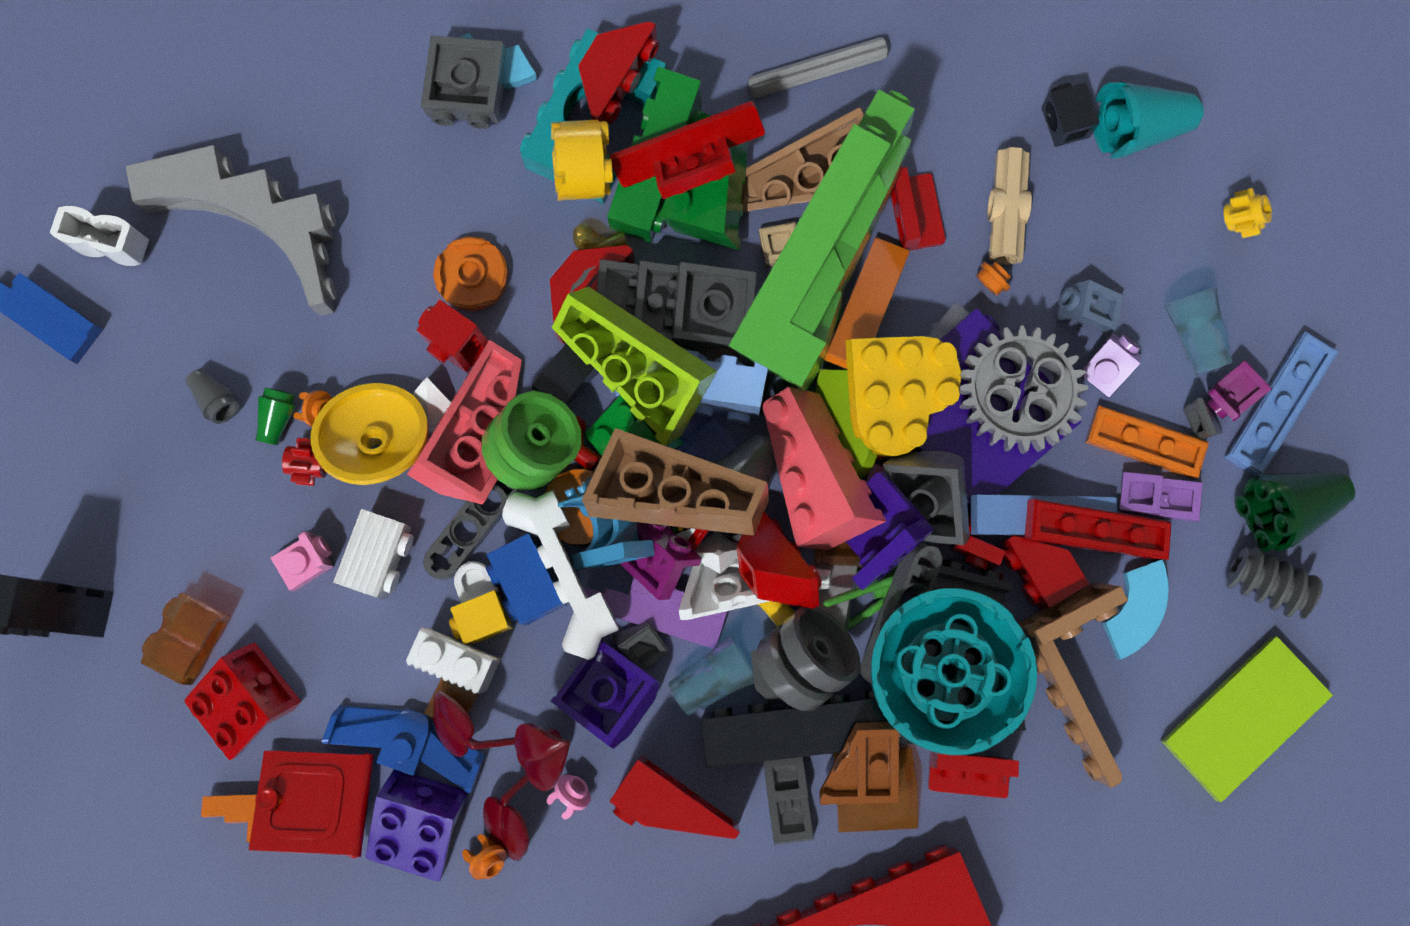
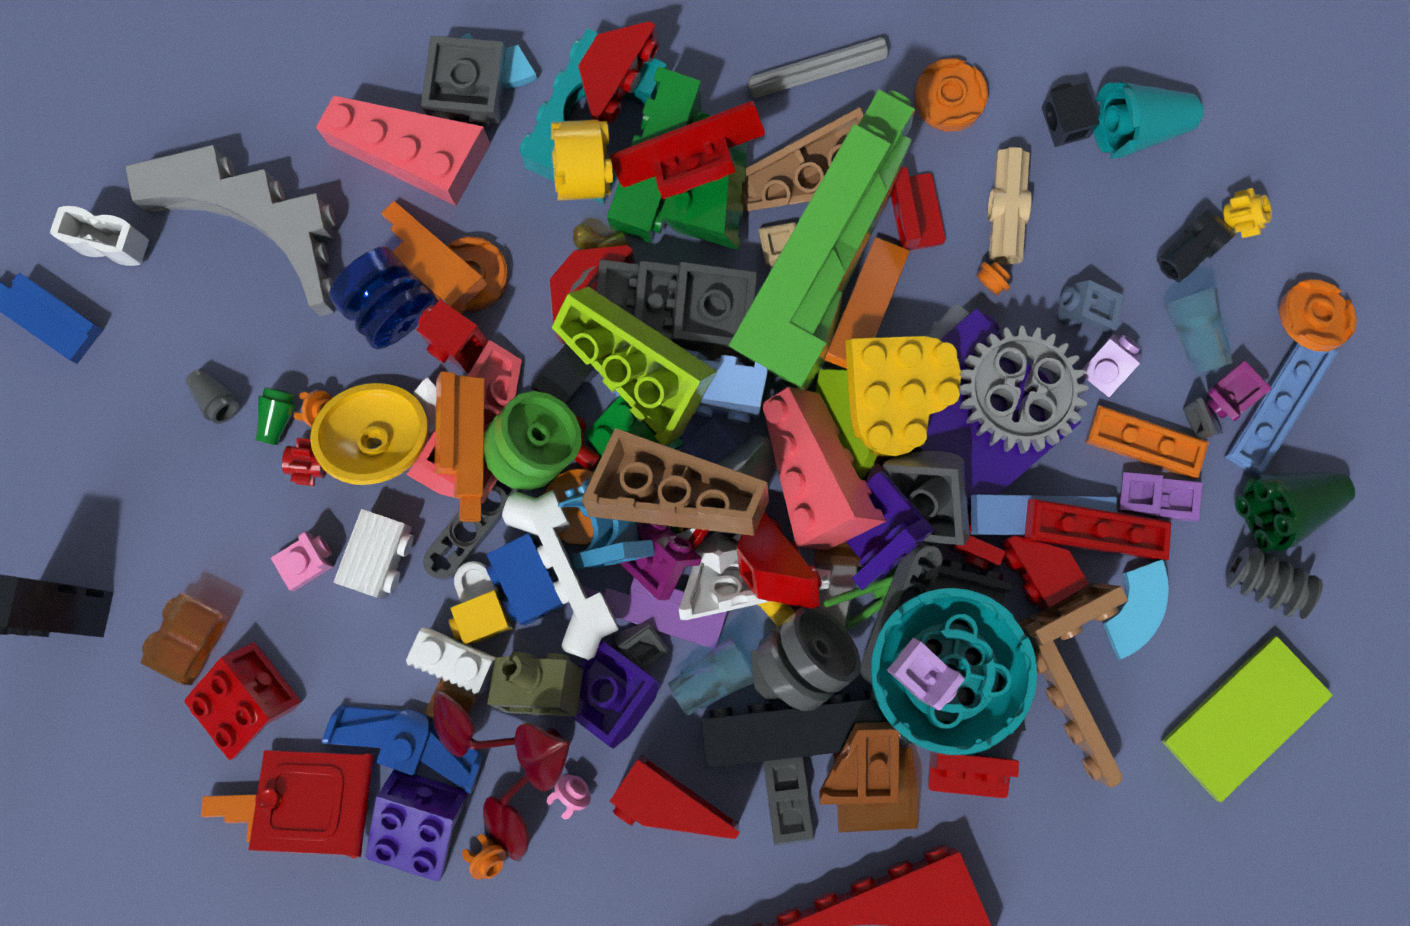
none -> coral wedge [316,96,490,206]
none -> clear blue wheel [329,247,434,350]
none -> orange piece [381,201,487,314]
none -> orange piece [434,372,484,523]
none -> olive brick [487,652,583,717]
none -> lavender bracket [887,638,965,710]
none -> orange tile [914,58,988,132]
none -> black piece [1156,208,1236,283]
none -> orange tile [1279,279,1357,352]

